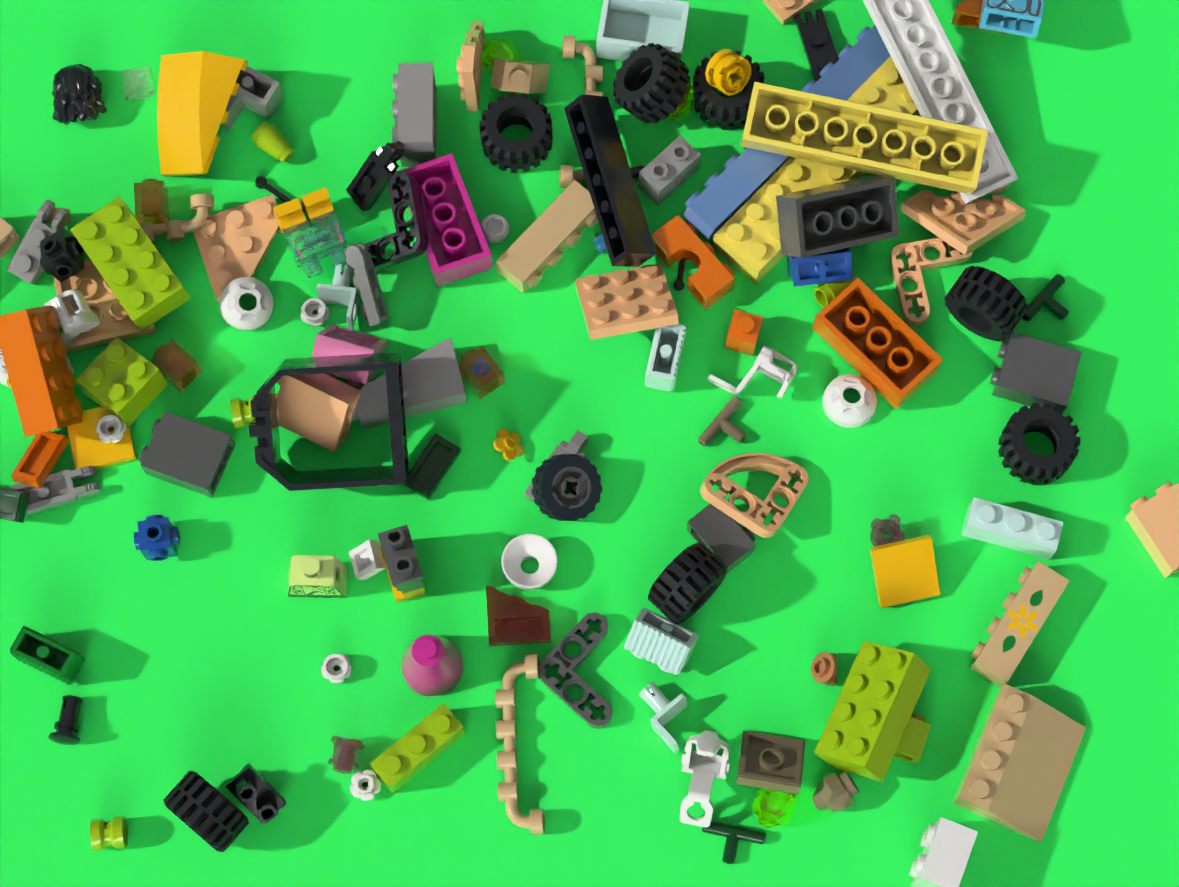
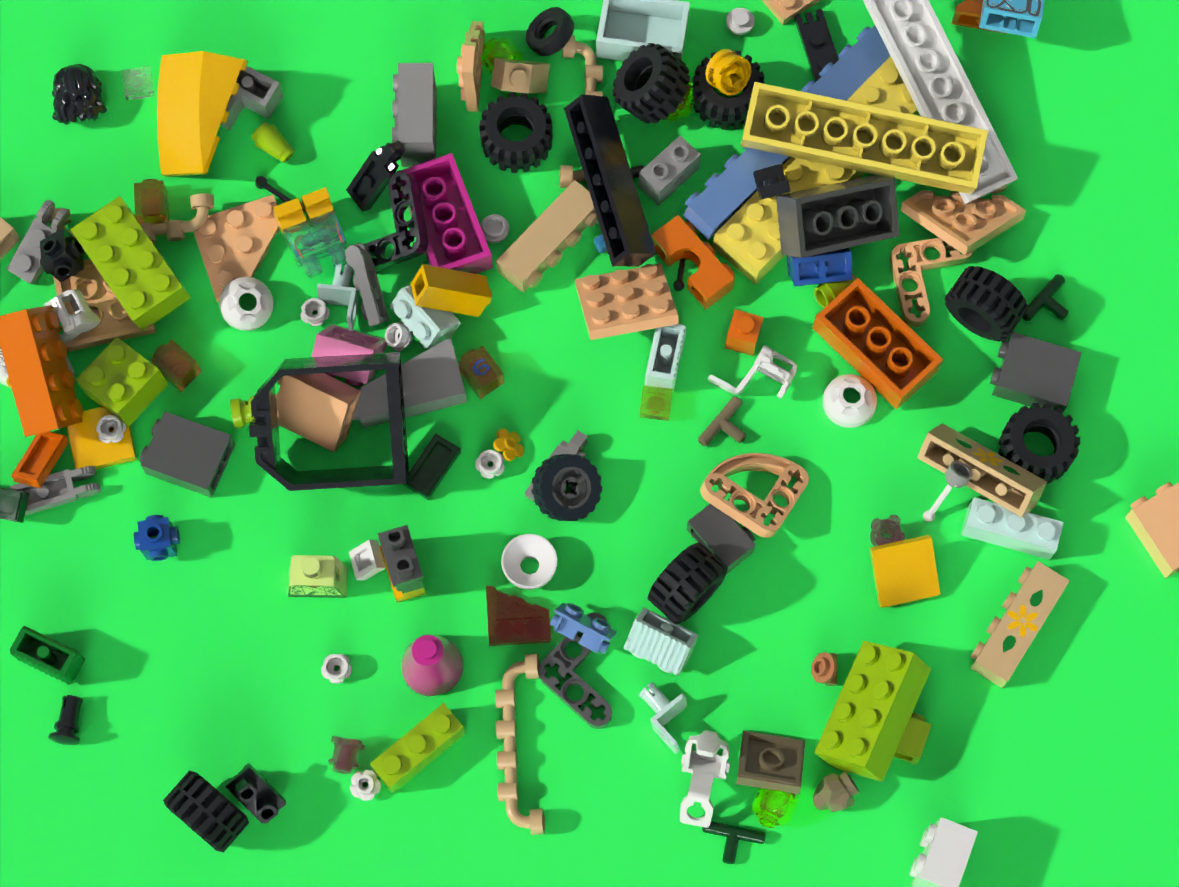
lime wheel [90,816,128,851] -> none
tan slope [952,683,1086,843] -> none
none -> white plate [385,322,412,351]
none -> light aqua brick [390,285,461,348]
none -> yellow brick [410,264,492,317]
none -> white plate [475,450,505,479]
none -> black tyre [526,7,574,56]
none -> medium blue hinge [550,603,617,654]
none -> clear yellow plate [639,386,673,421]
none -> white plate [726,8,755,36]
none -> black bracket [753,164,791,200]
none -> tan brick [917,423,1047,517]
none -> light grey hinge [923,461,973,522]

